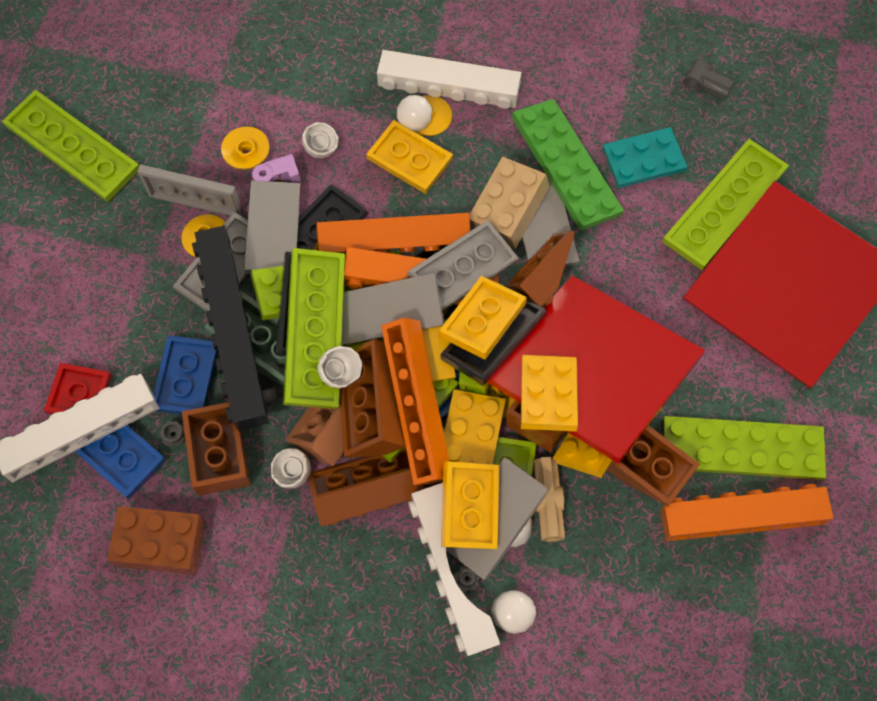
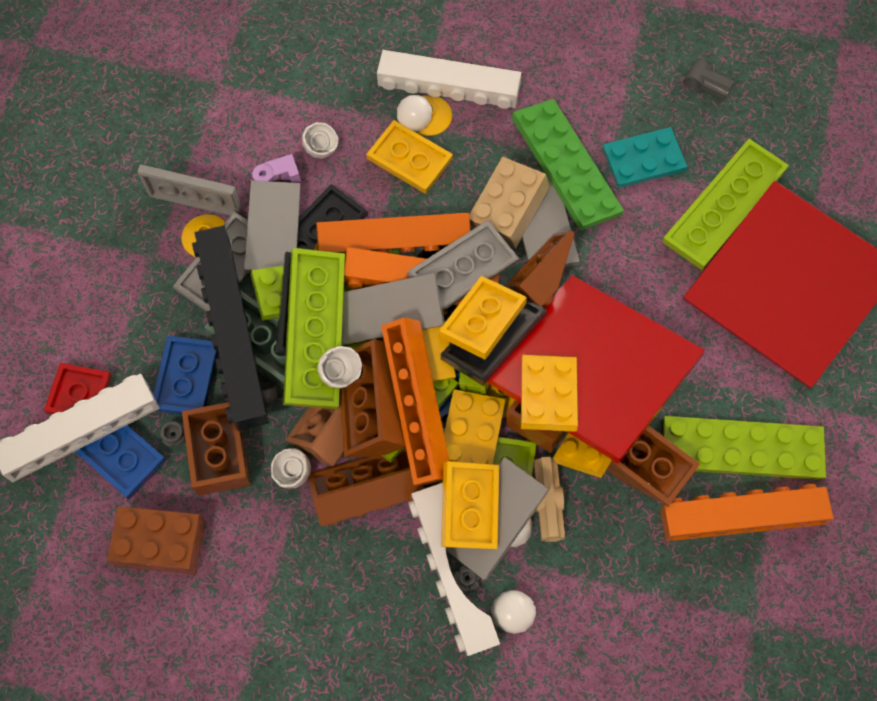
lime plate [2,89,139,203] -> none
yellow dish [221,127,270,170] -> none

